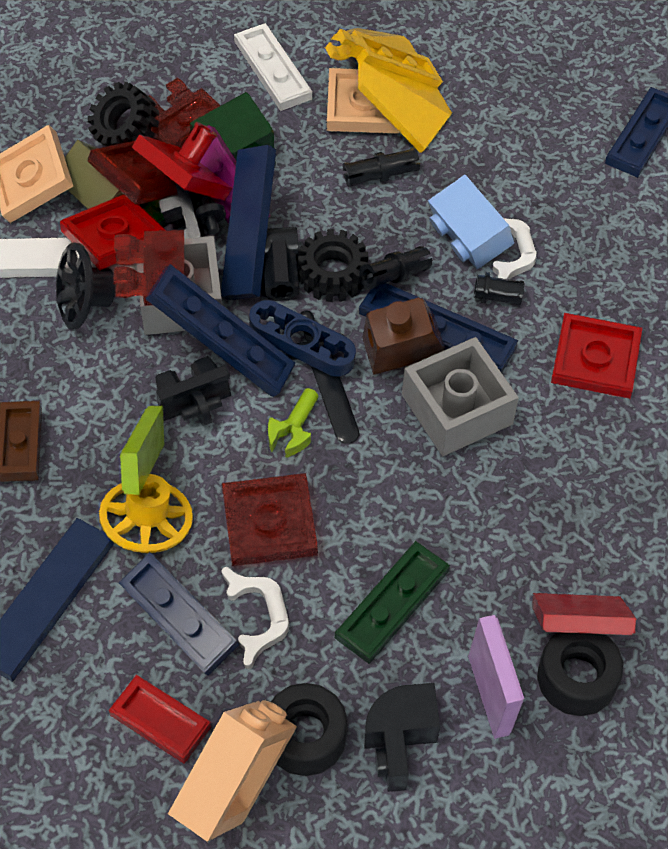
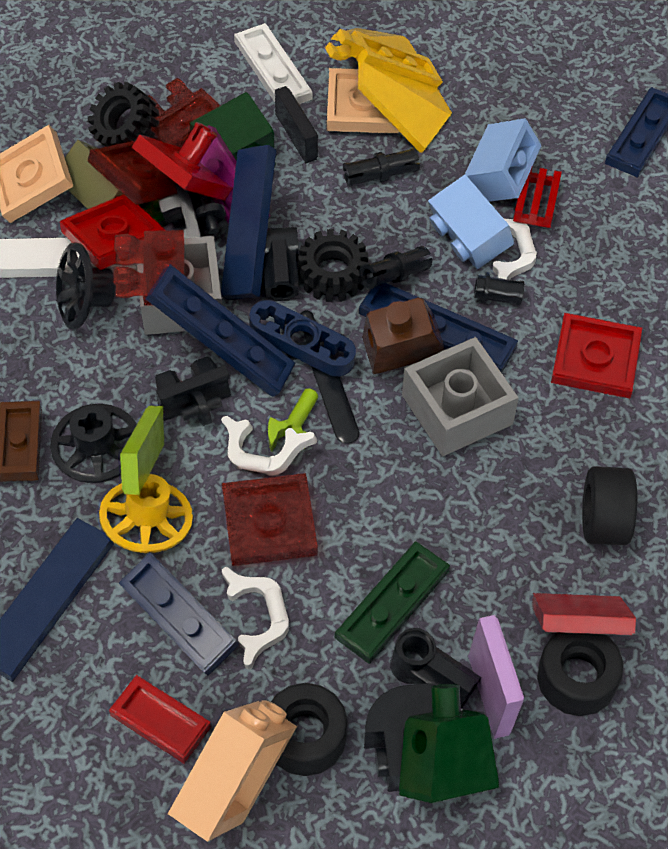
none -> black wheel [50,404,137,483]
none -> white helmet [221,416,317,476]
none -> black tile [275,86,318,164]
none -> black piece [390,628,481,708]
none -> dark green torso [399,684,499,803]
none -> light blue brick [465,118,541,202]
none -> red tile [513,166,562,228]
none -> black tyre [582,466,638,545]

